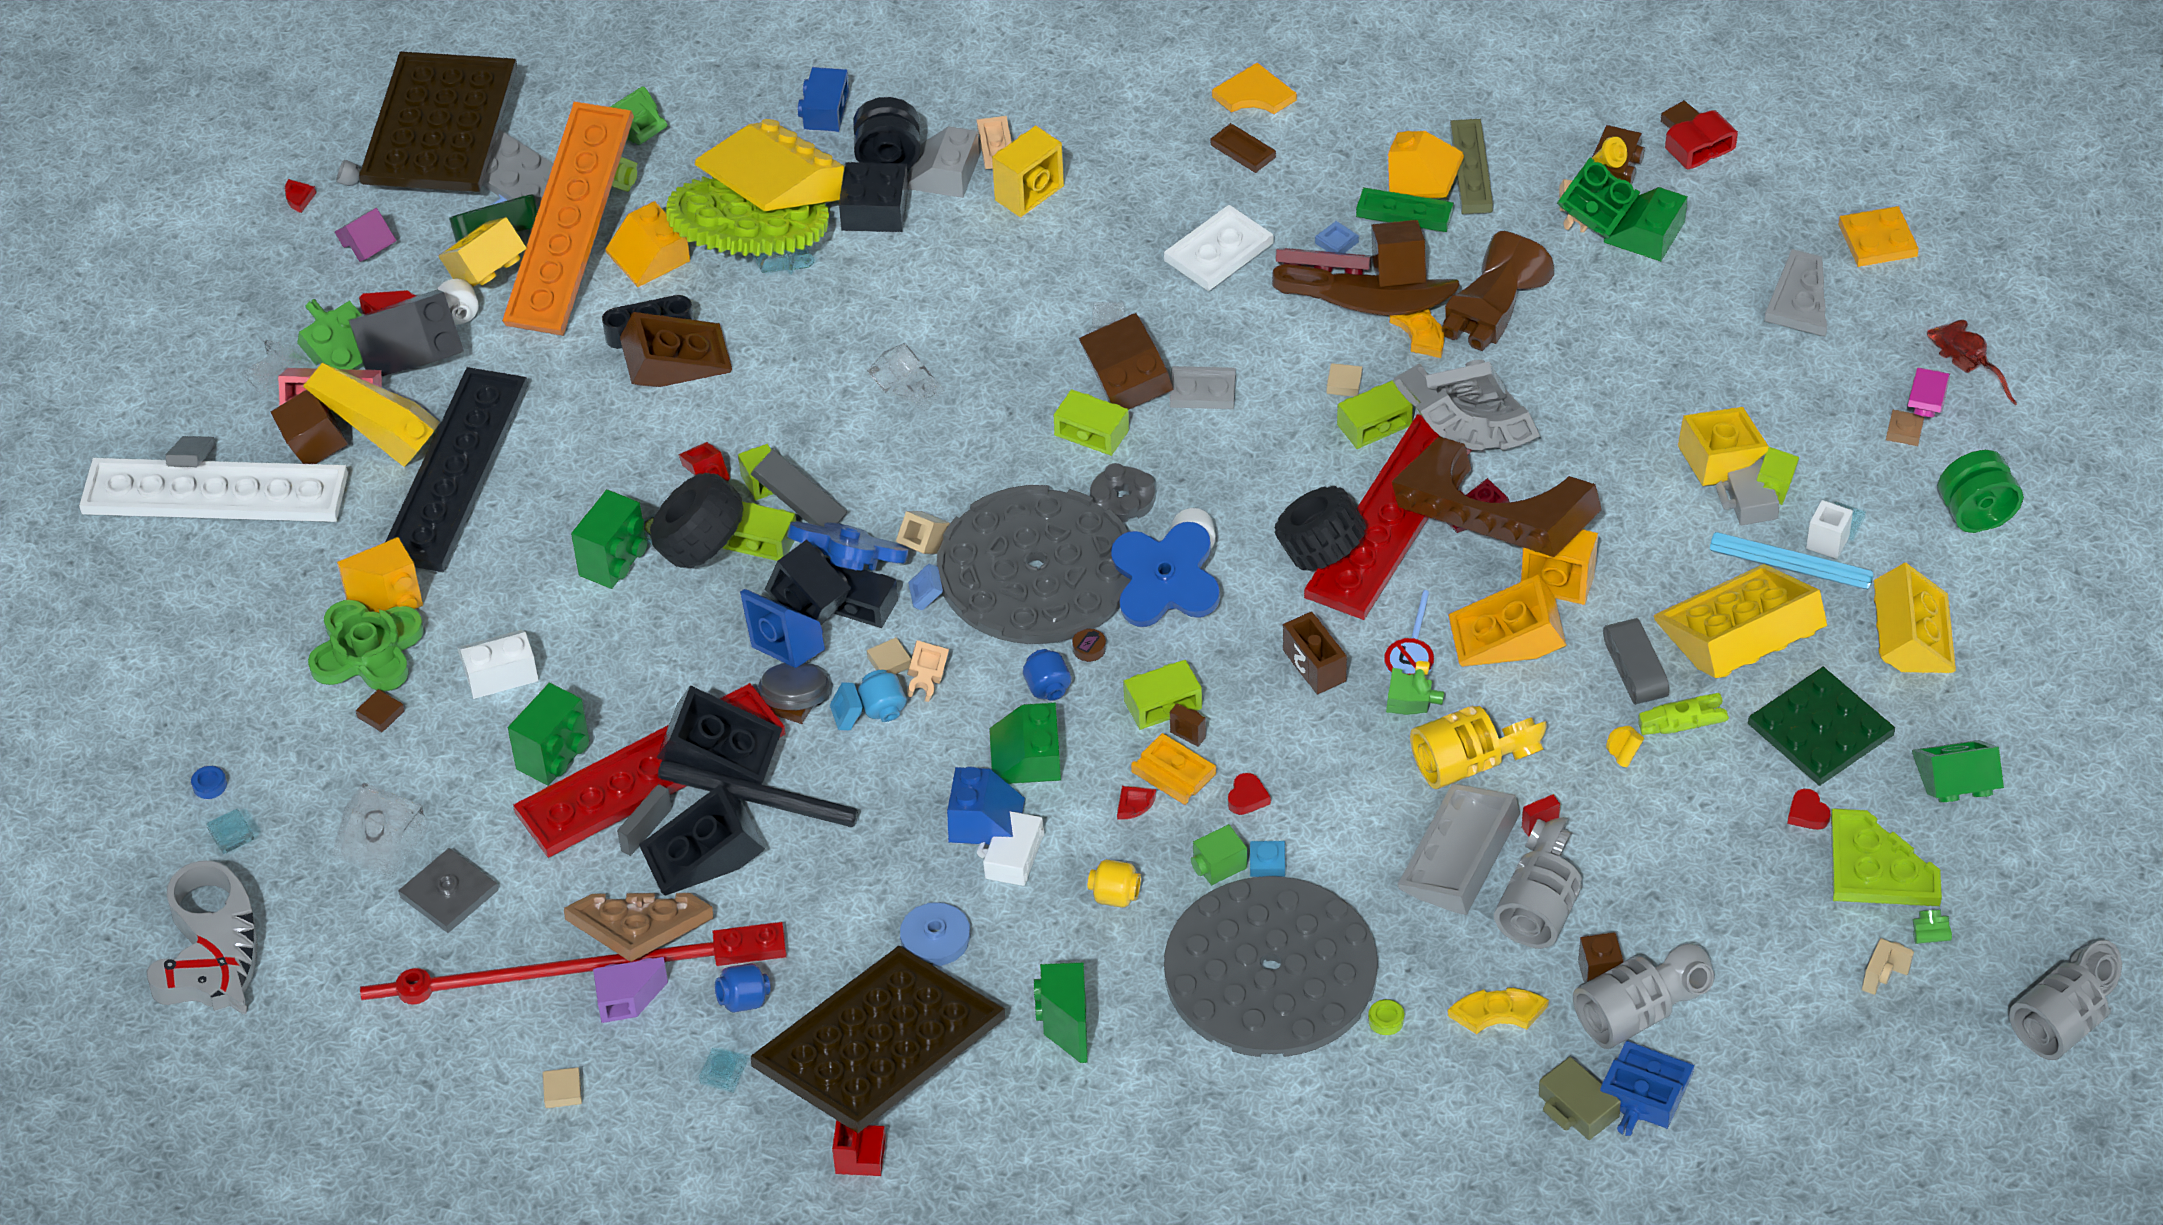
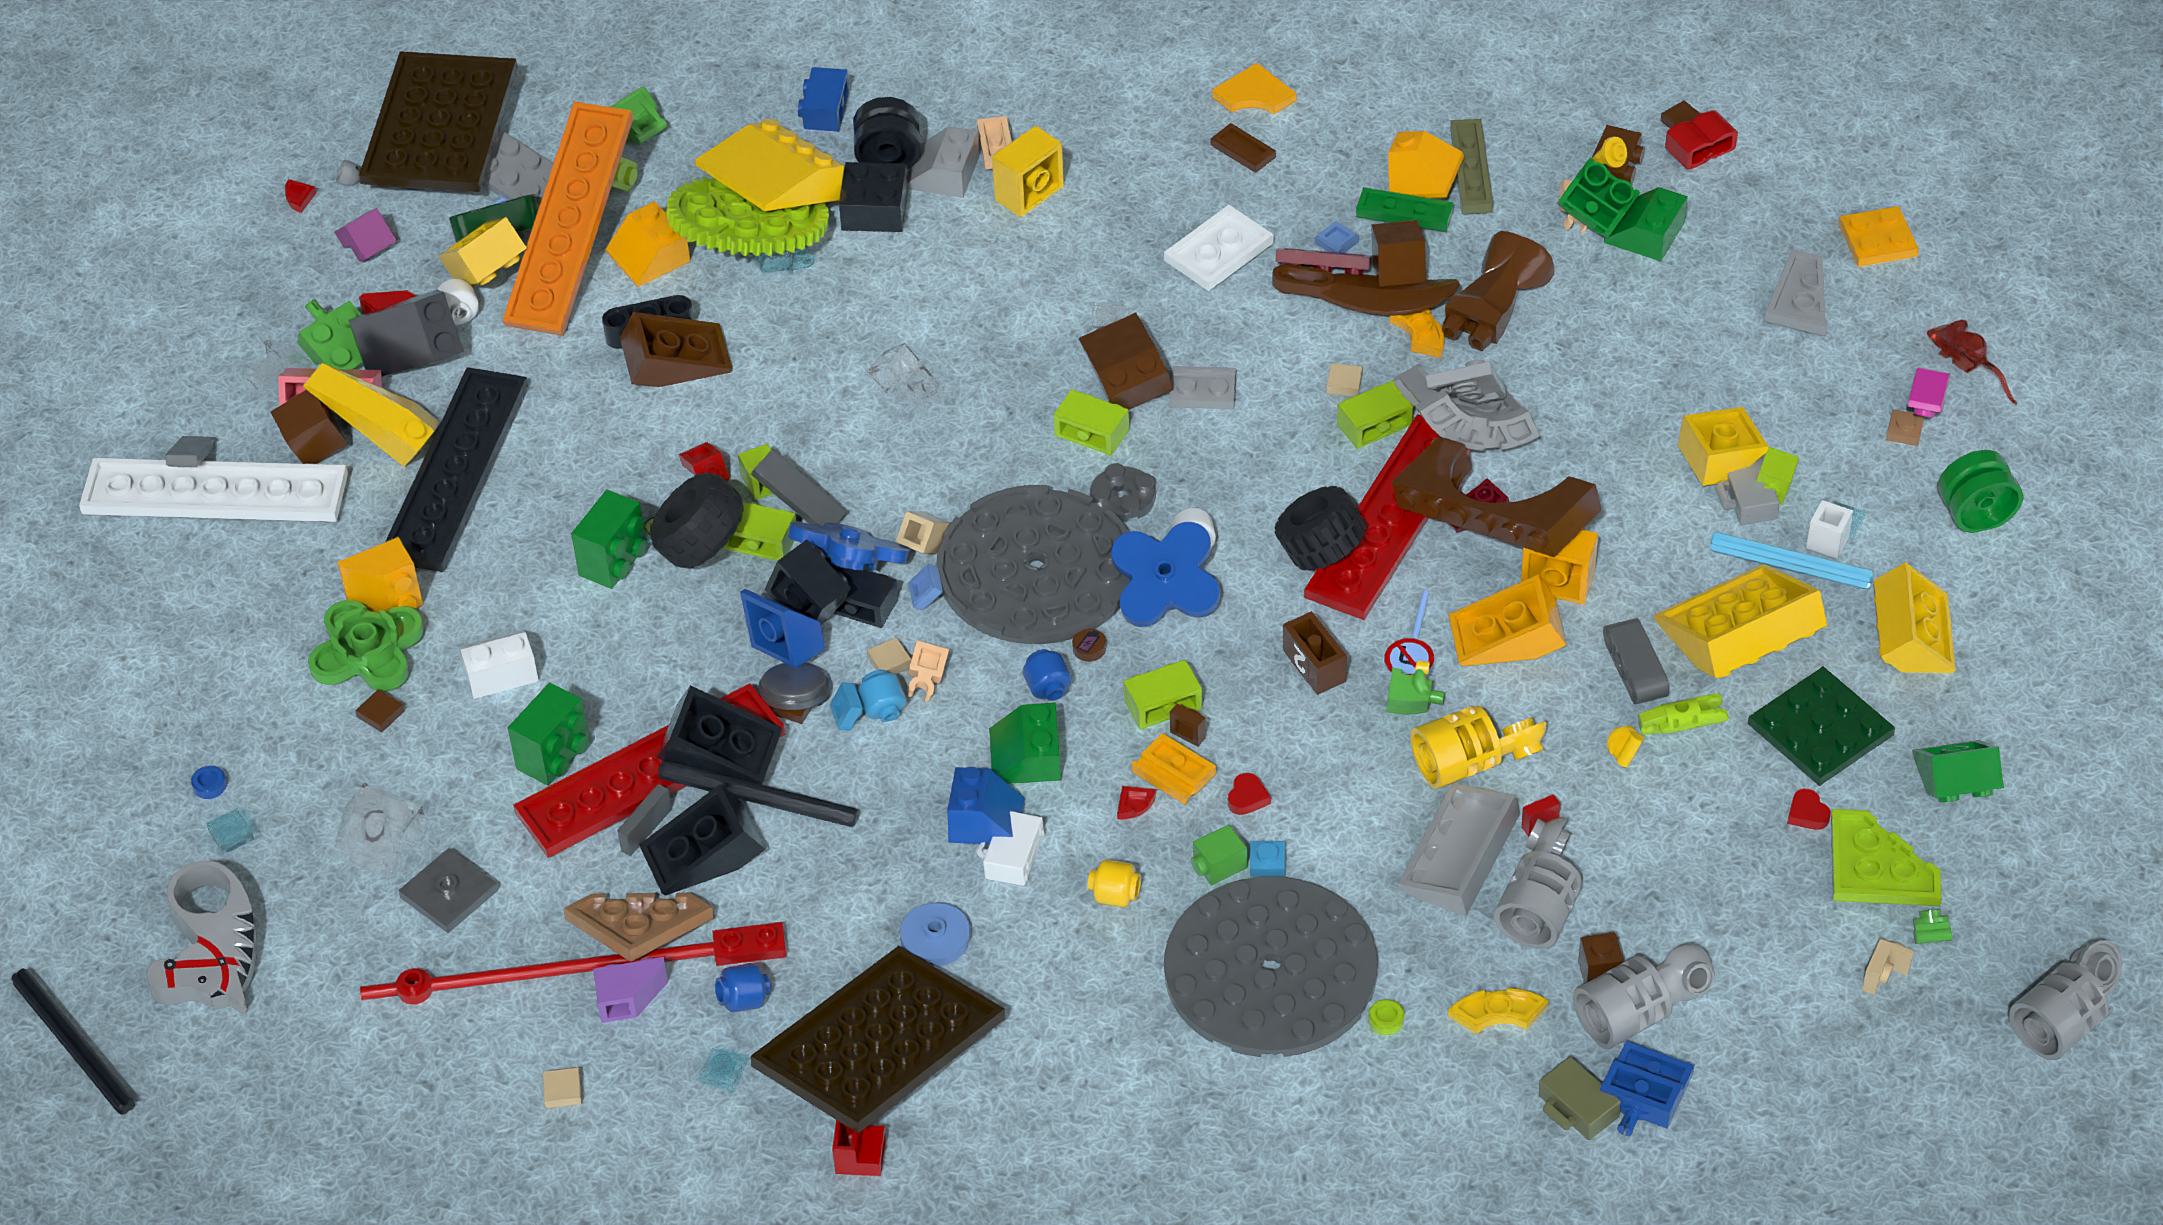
green slope [1034,963,1087,1063] -> none
none -> black axle [11,968,135,1115]

